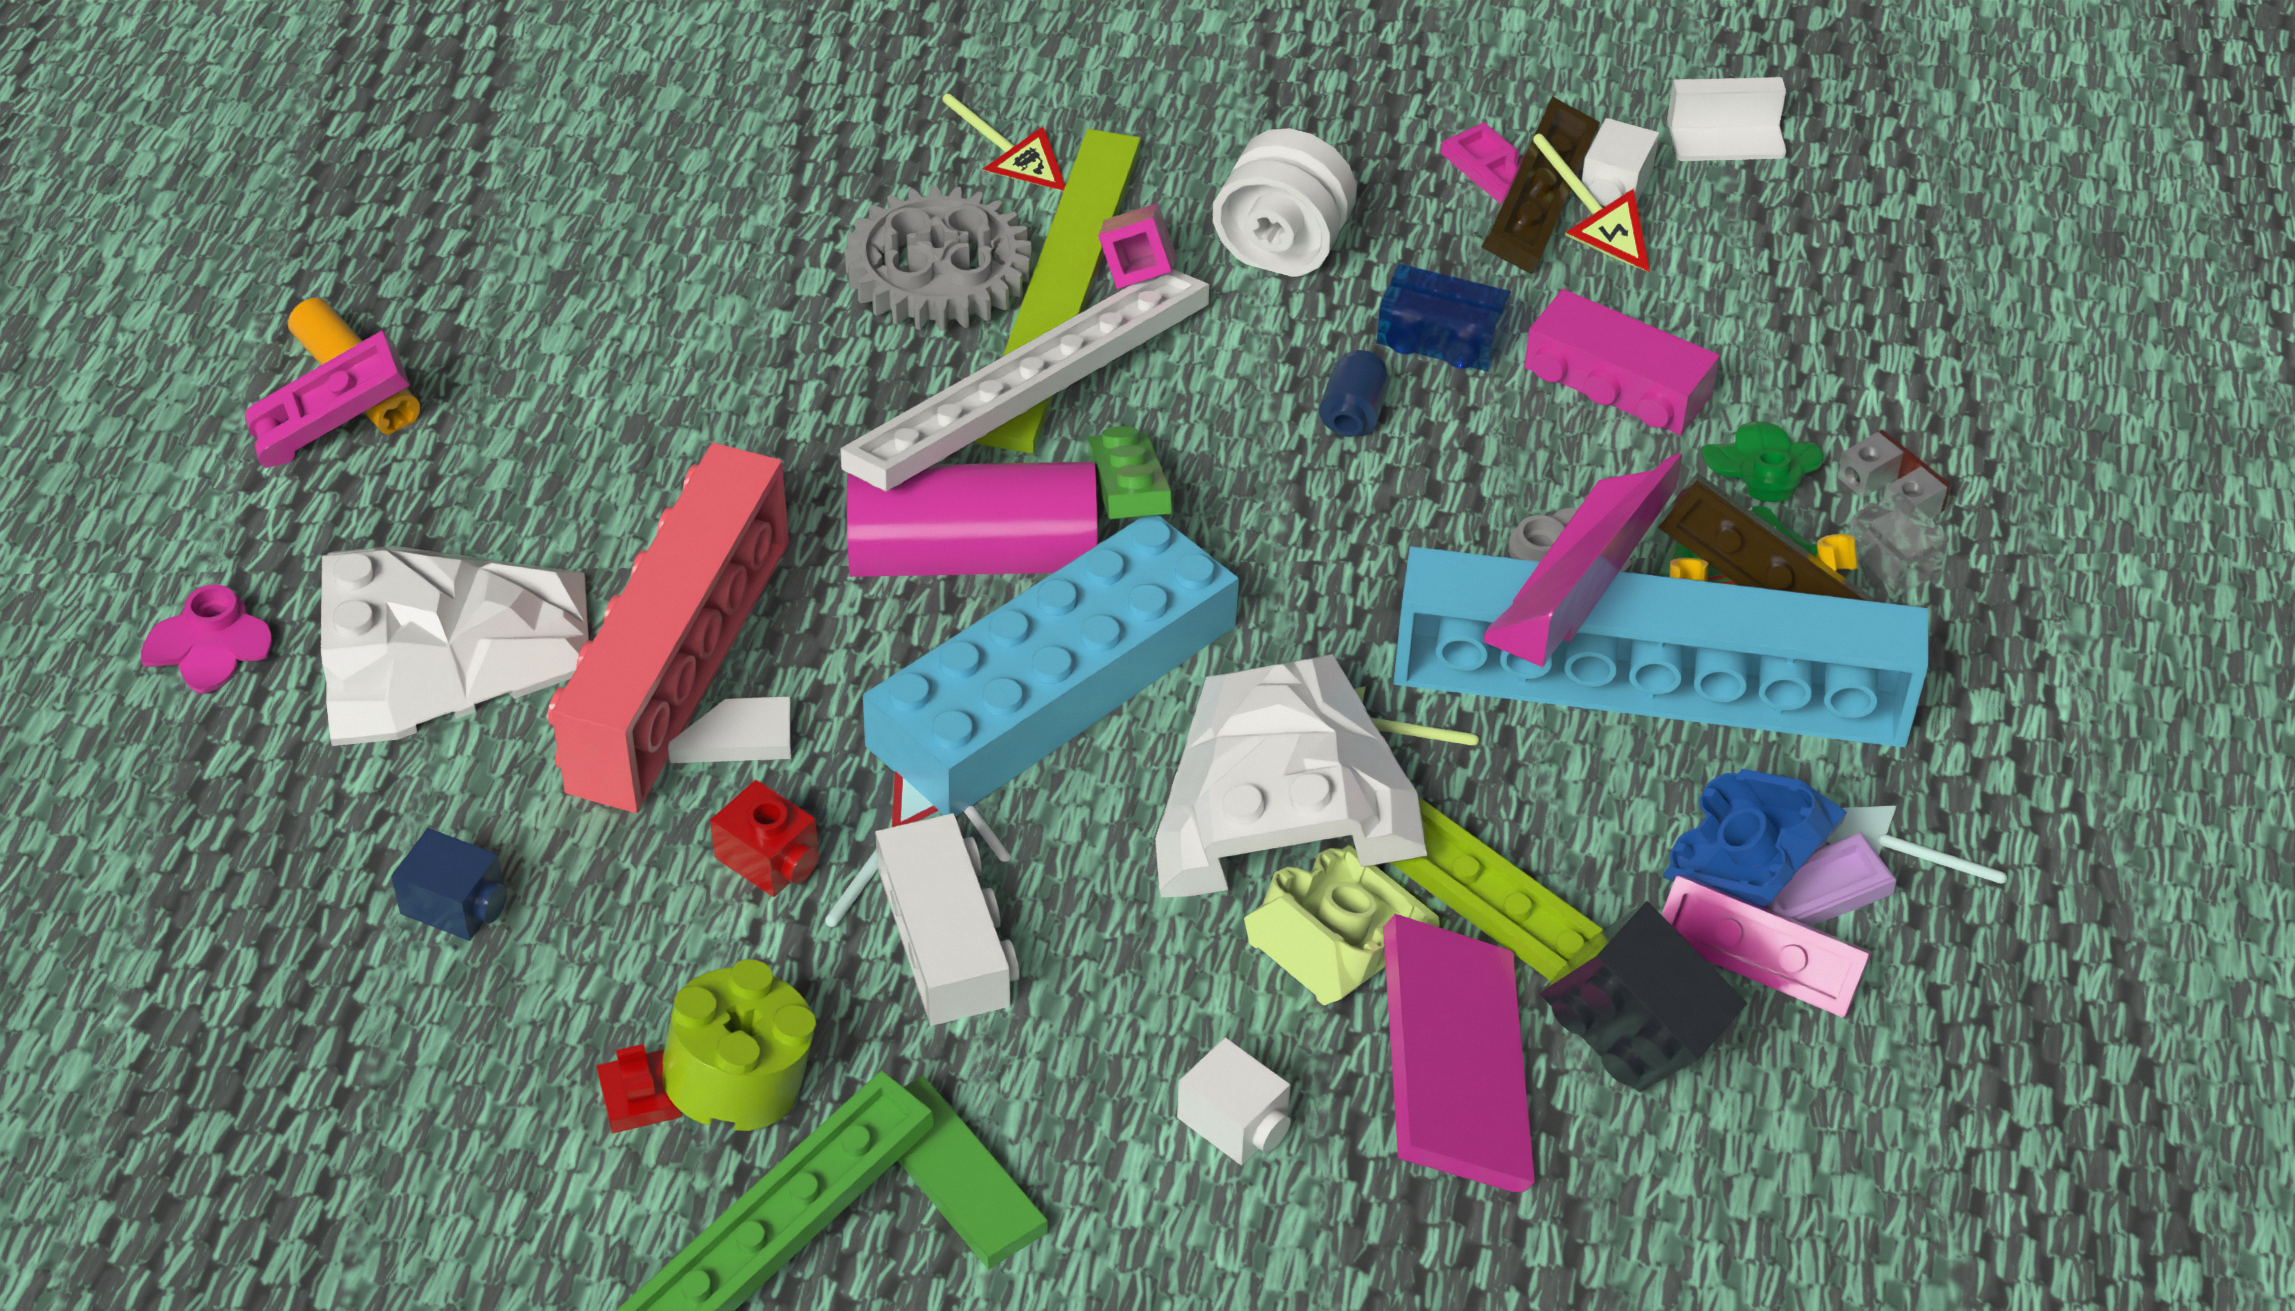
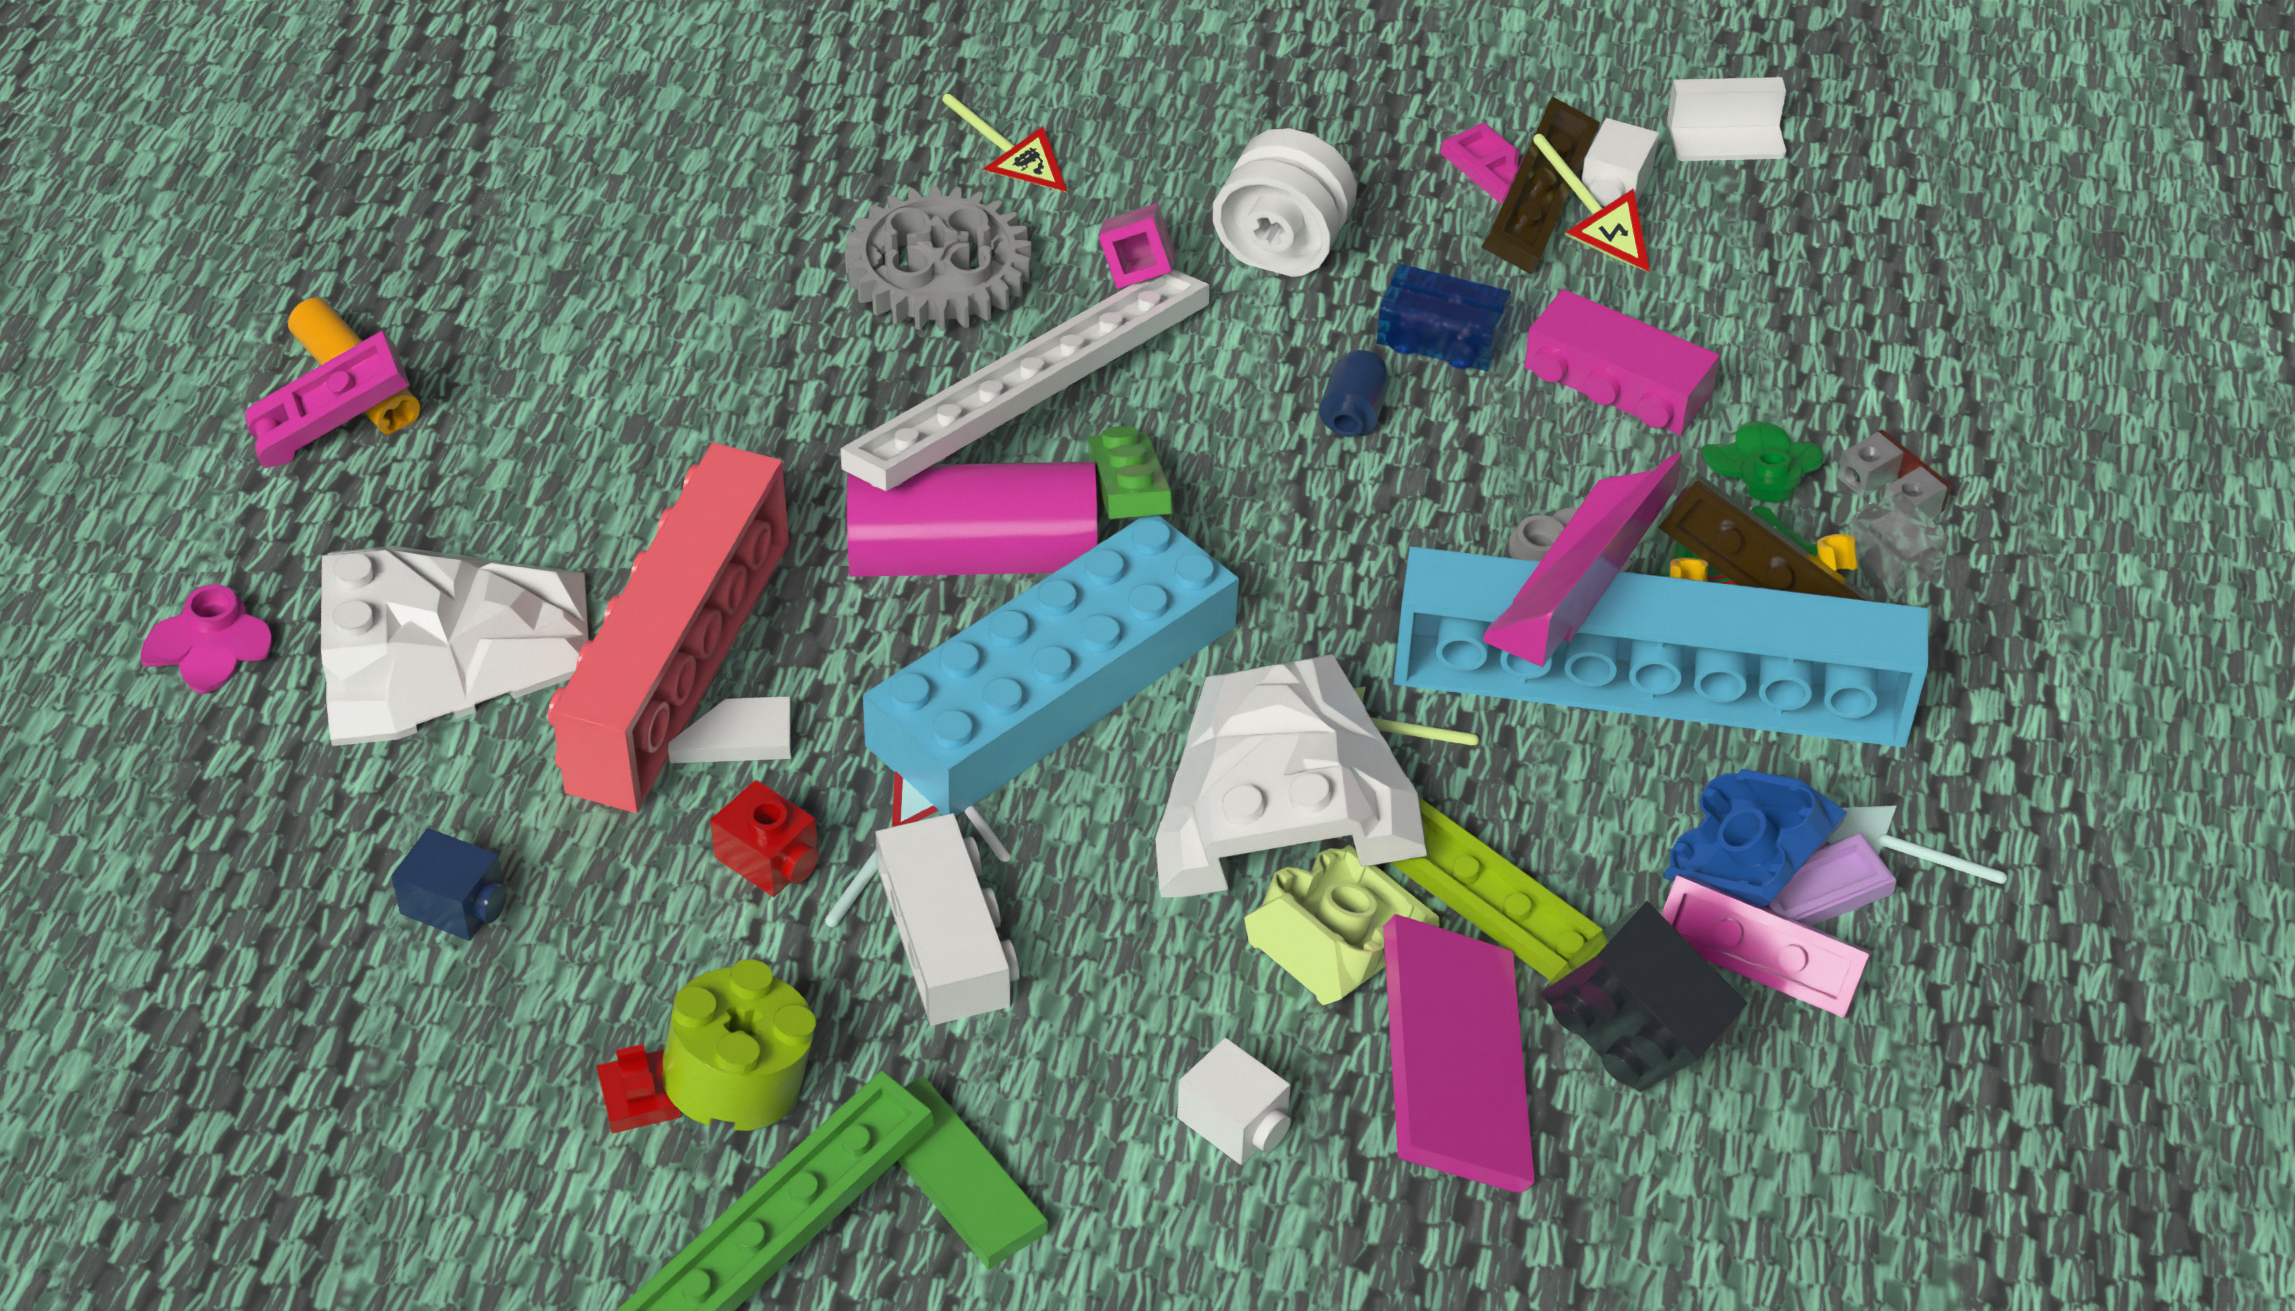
lime tile [975,129,1141,454] -> none

